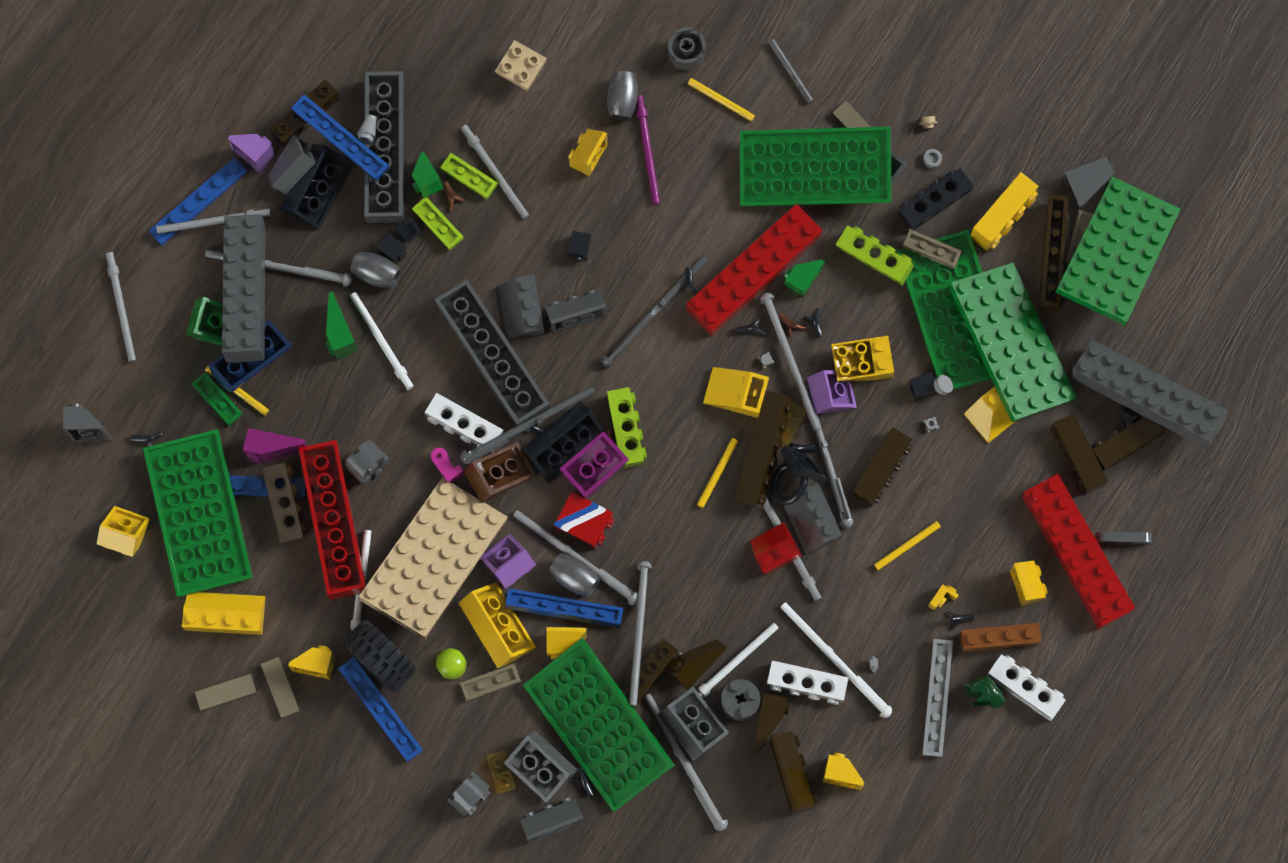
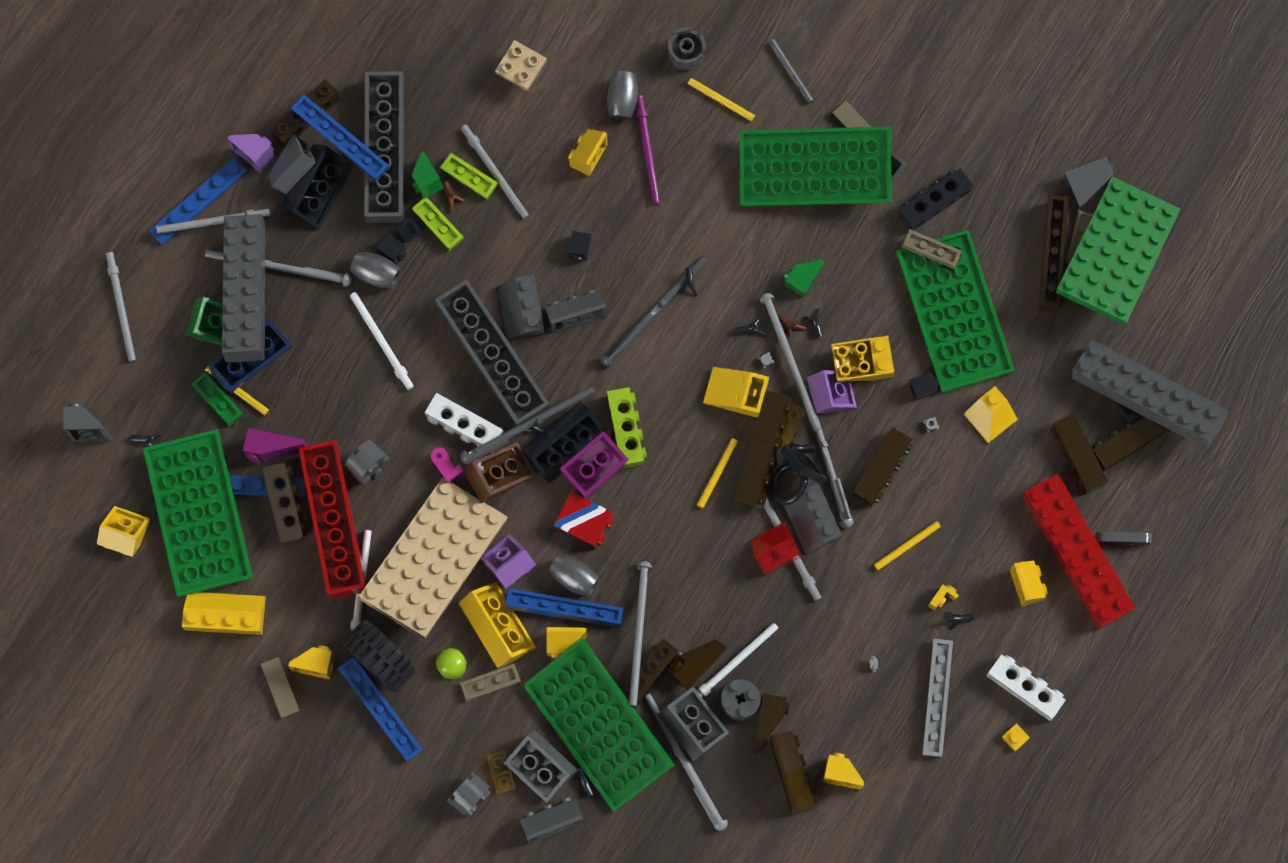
dark tan tile [195,674,257,711] -> none
green slope [325,291,358,360] -> none
light grey cone [357,115,377,144] -> none
light grey bar [513,510,638,605] -> none
red brick [686,204,823,336] -> none
white brick [767,661,848,705] -> none
white bar [780,602,892,718] -> none
lime brick [836,225,914,285] -> none
tan plate [919,116,937,129] -> none
light grey tile [923,149,942,169] -> none
light grey tile [934,375,953,395] -> none
green plate [948,263,1077,422] -> none
dark orange brick [959,623,1041,653] -> none
dark green hair [964,676,1005,709] -> none
yellow brick [971,172,1039,252] -> none
none -> yellow plate [1002,723,1030,751]

